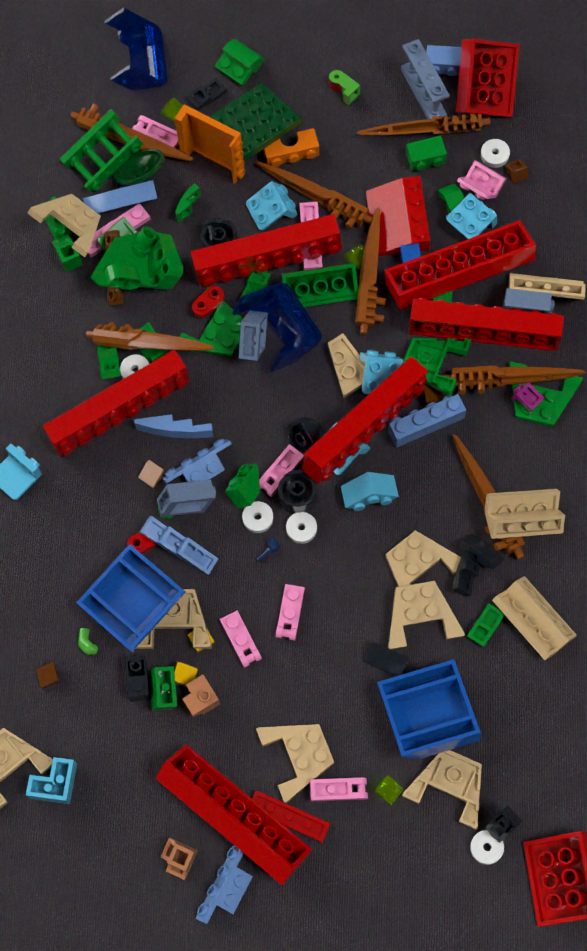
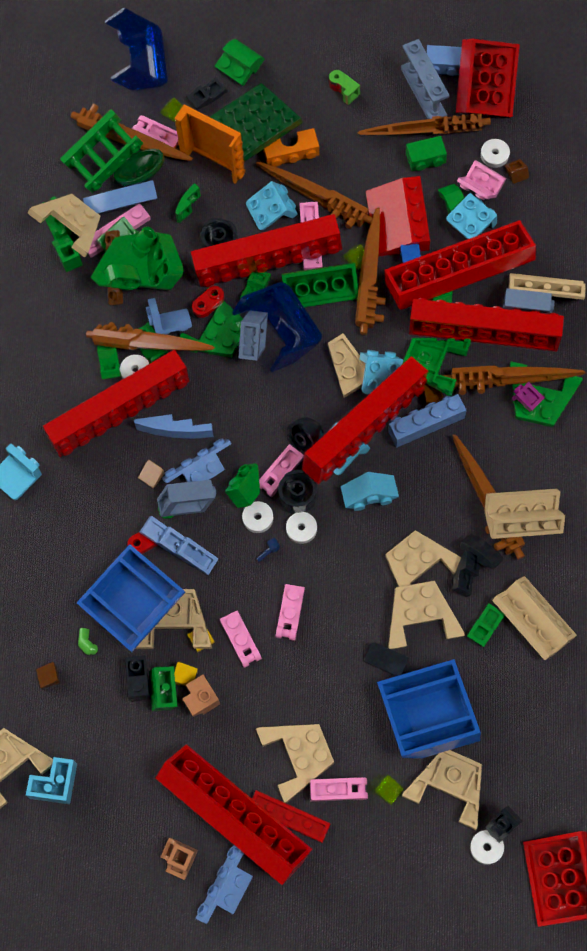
none -> medium blue bracket [146,298,192,335]

